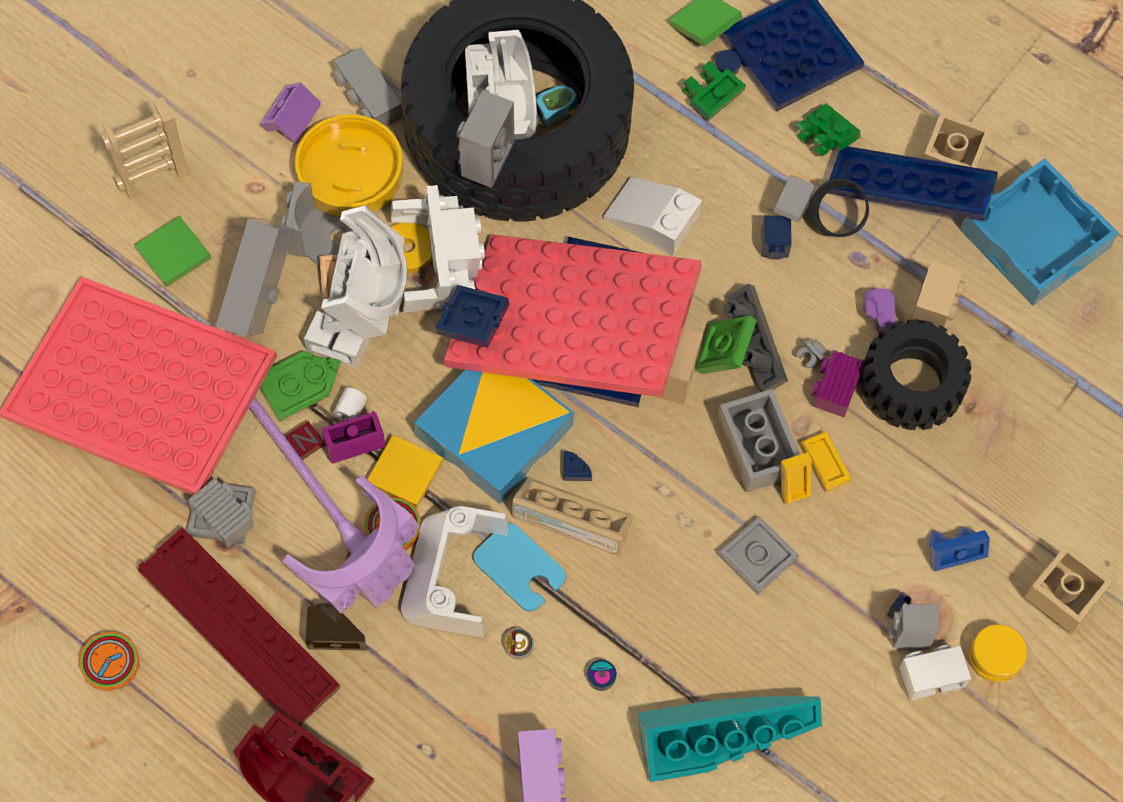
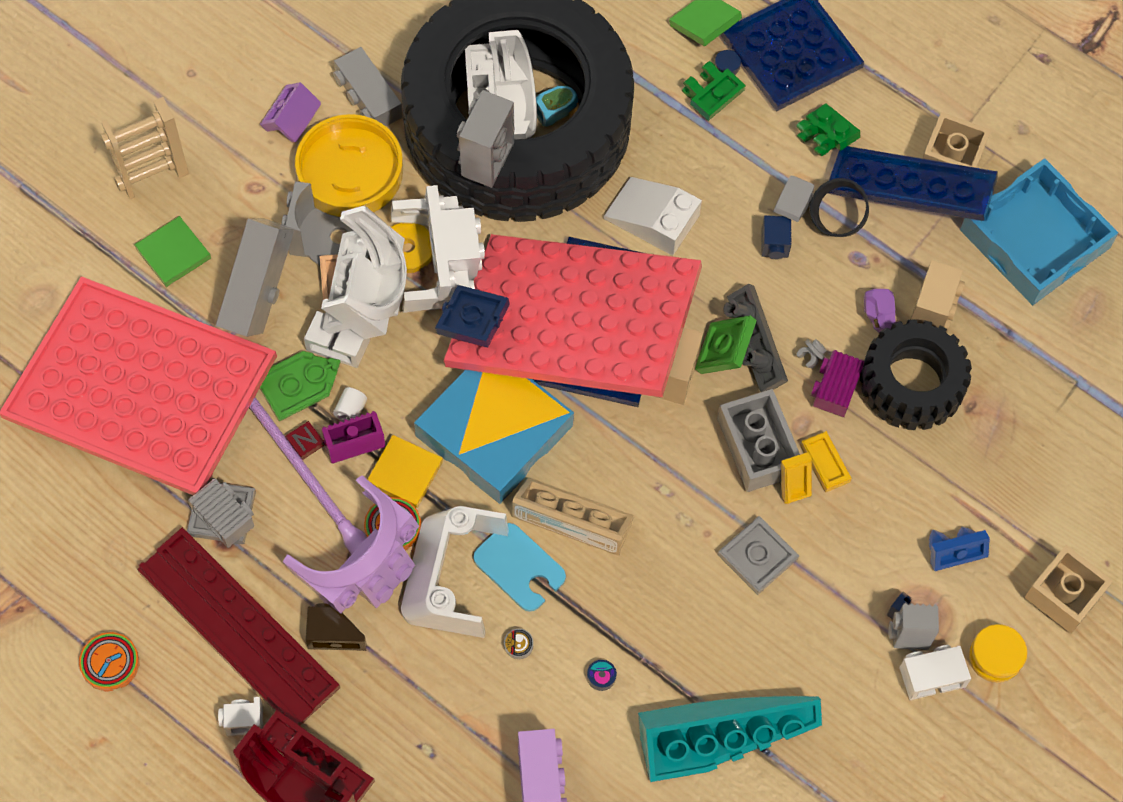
dark blue tile [563,451,592,481] -> none
none -> white brick [218,697,263,736]

